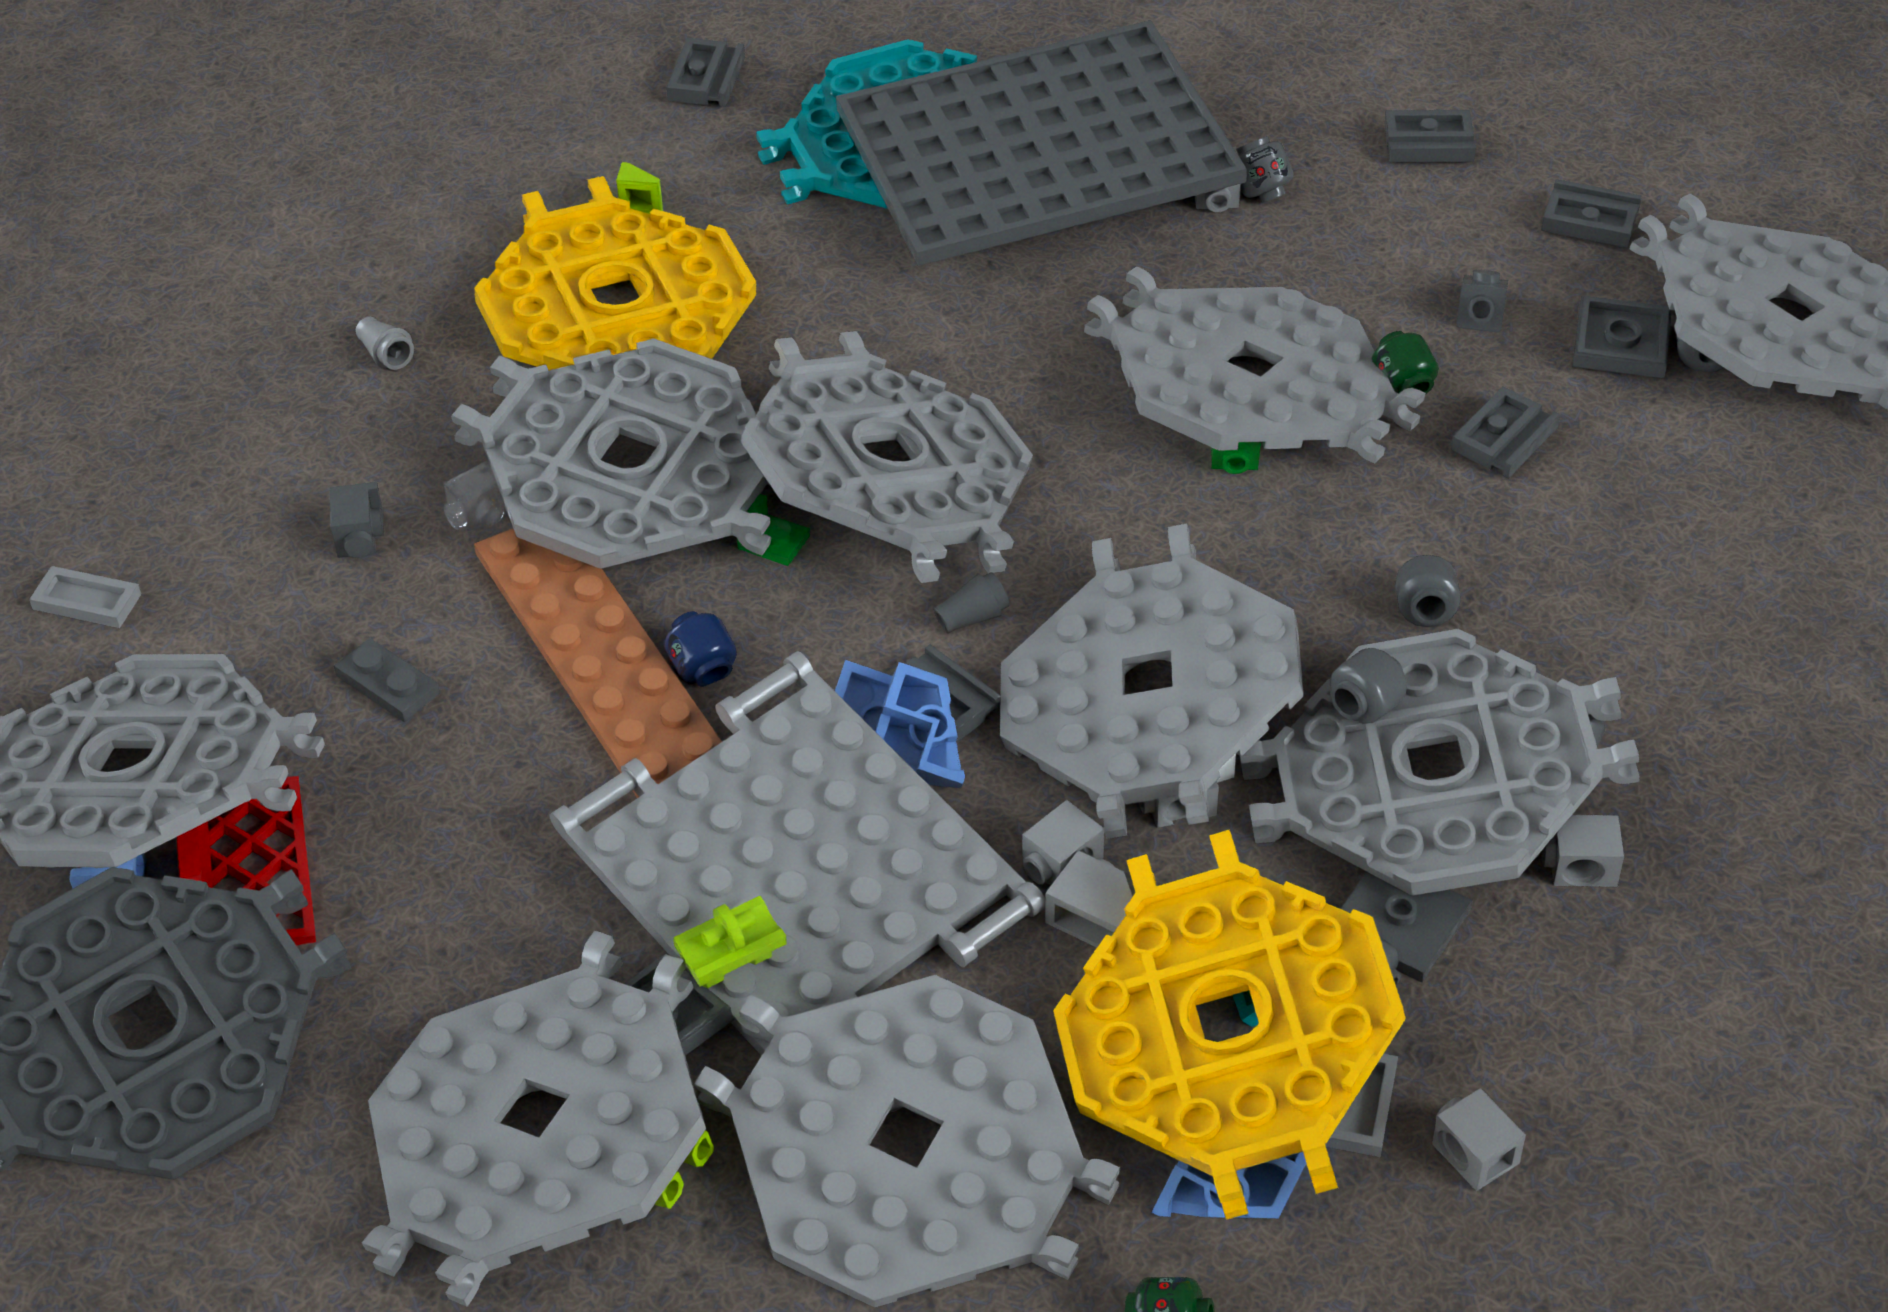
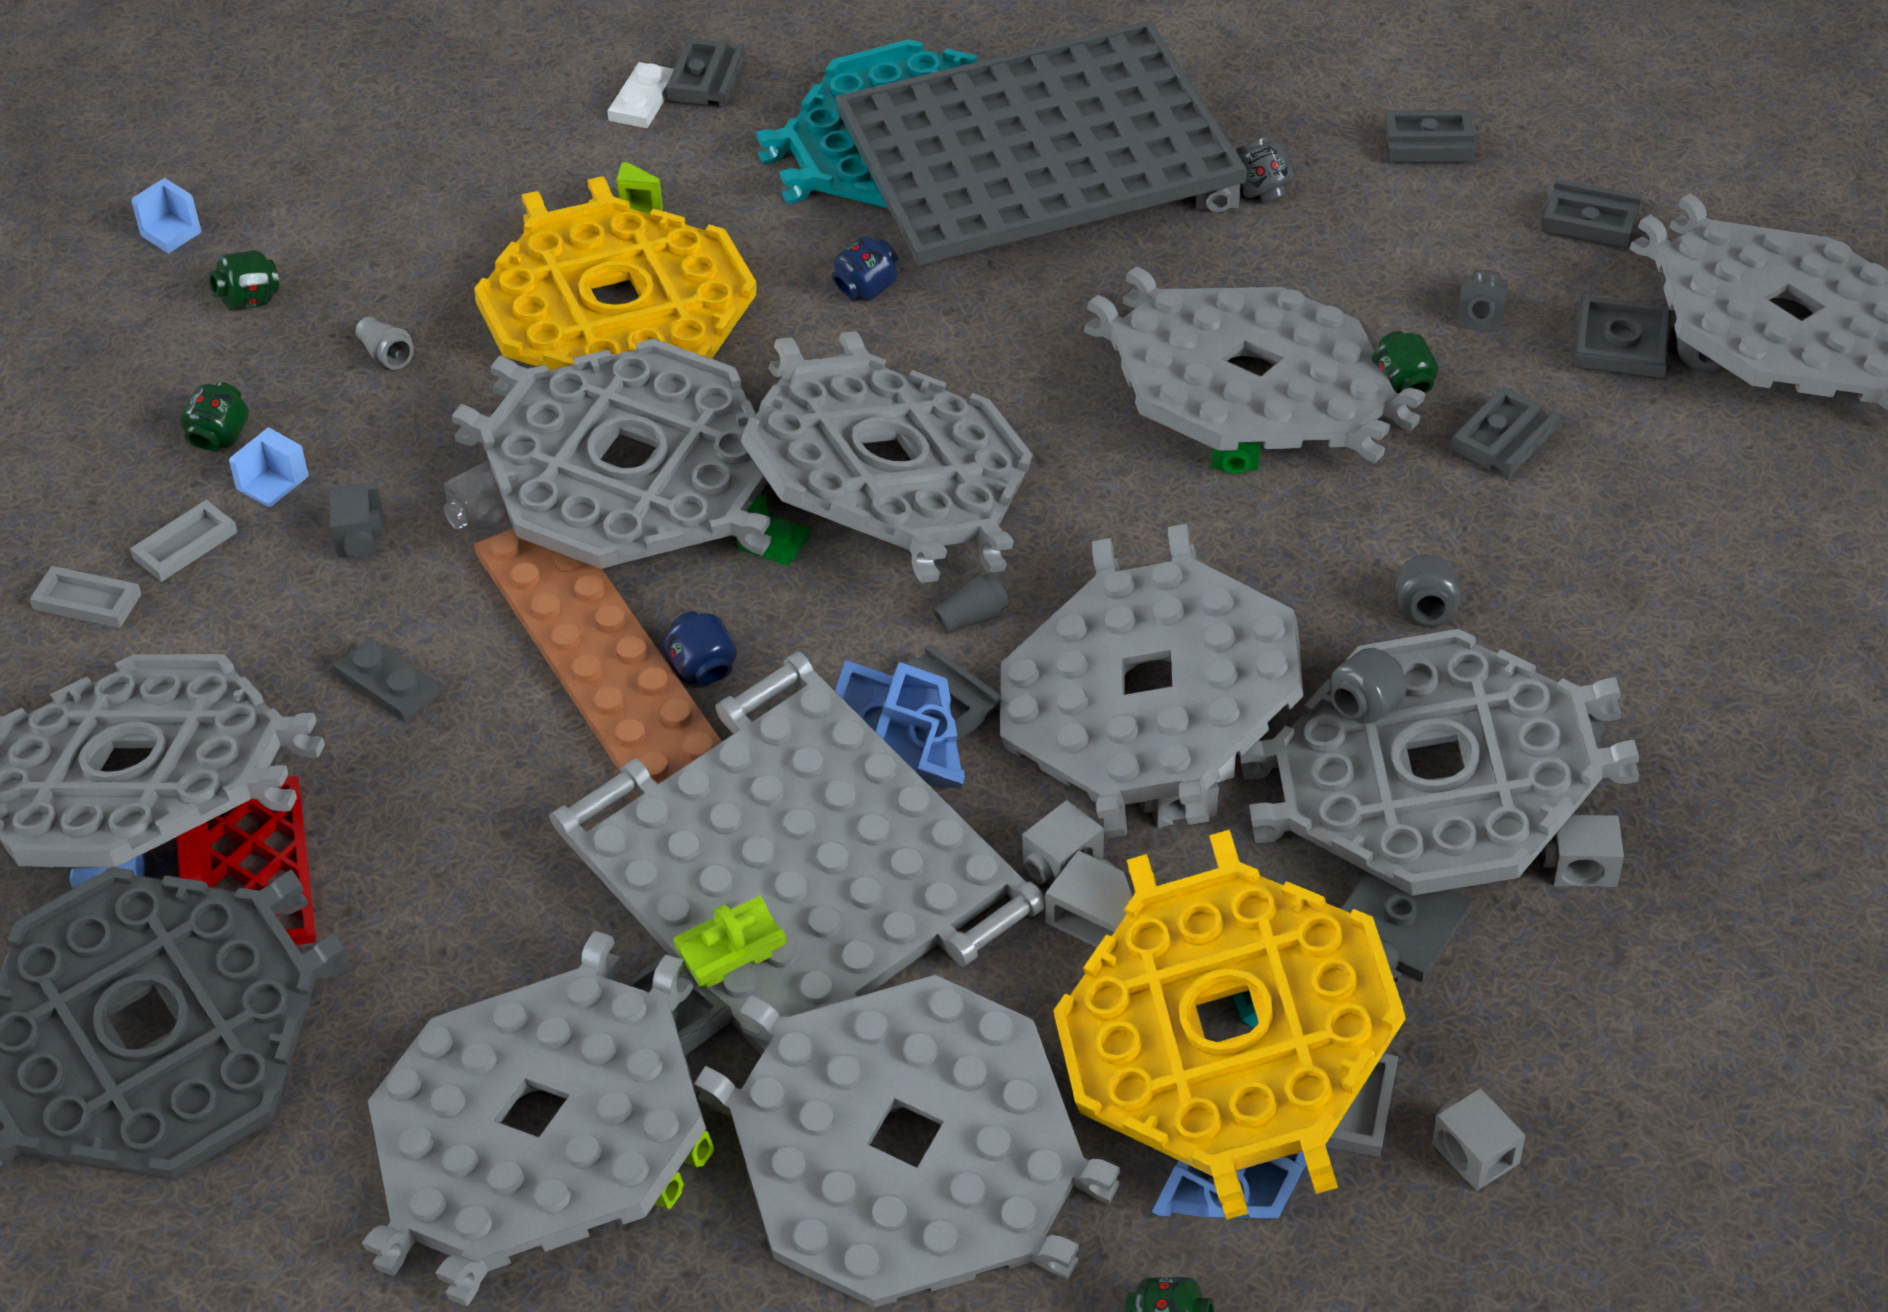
none -> light grey tile [130,499,238,582]
none -> light blue panel [132,178,201,254]
none -> dark green head [180,382,249,452]
none -> dark green head [209,250,279,310]
none -> light blue panel [229,427,309,507]
none -> white plate [608,62,674,128]
none -> dark blue head [832,236,898,301]

